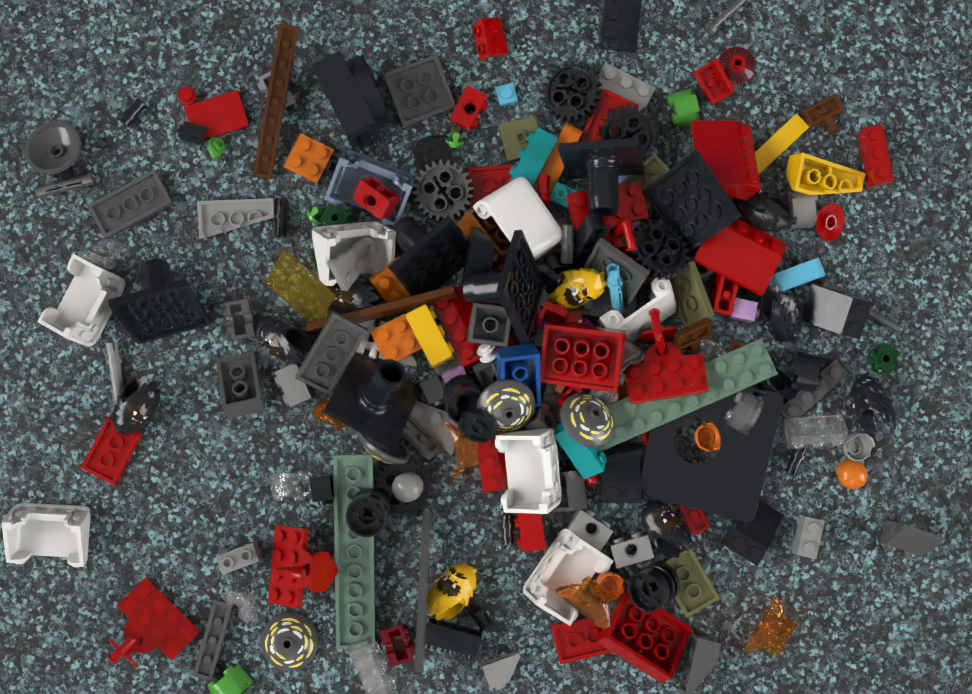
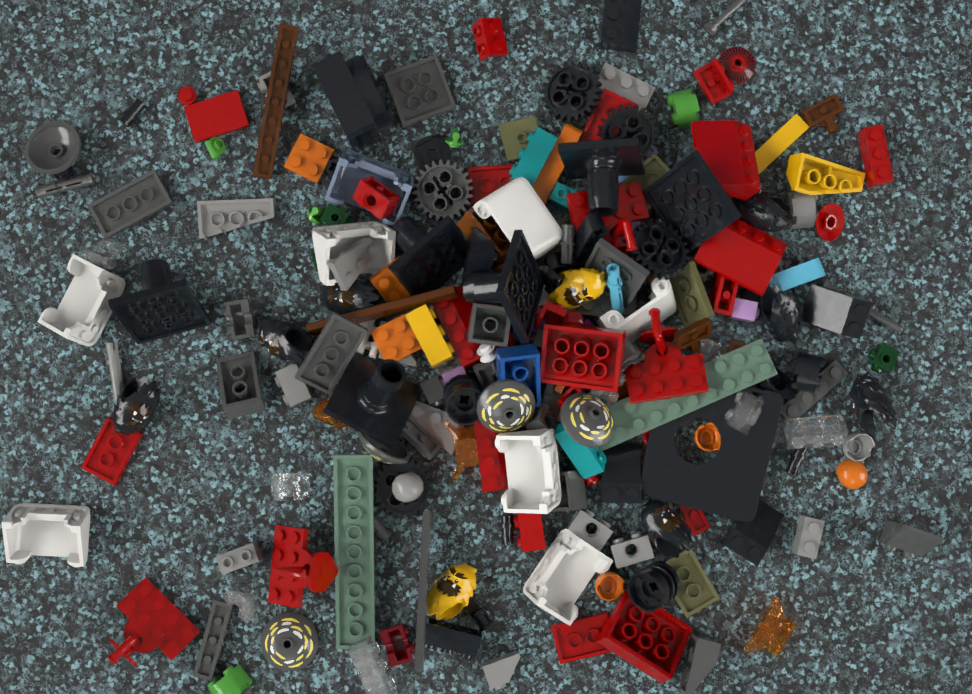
black bracket [178,121,208,147] -> none
clear yellow piece [265,249,336,323] -> none
black pin [274,198,289,238] -> none
black brick [310,475,334,505] -> none
black wheel [345,488,390,537] -> none
red brick [449,85,489,133] -> none
black tile [458,408,498,443] -> none
medium azure plate [495,82,518,107] -> none
red pin [535,174,552,205] -> none
clear orange piece [555,576,610,630] -> none

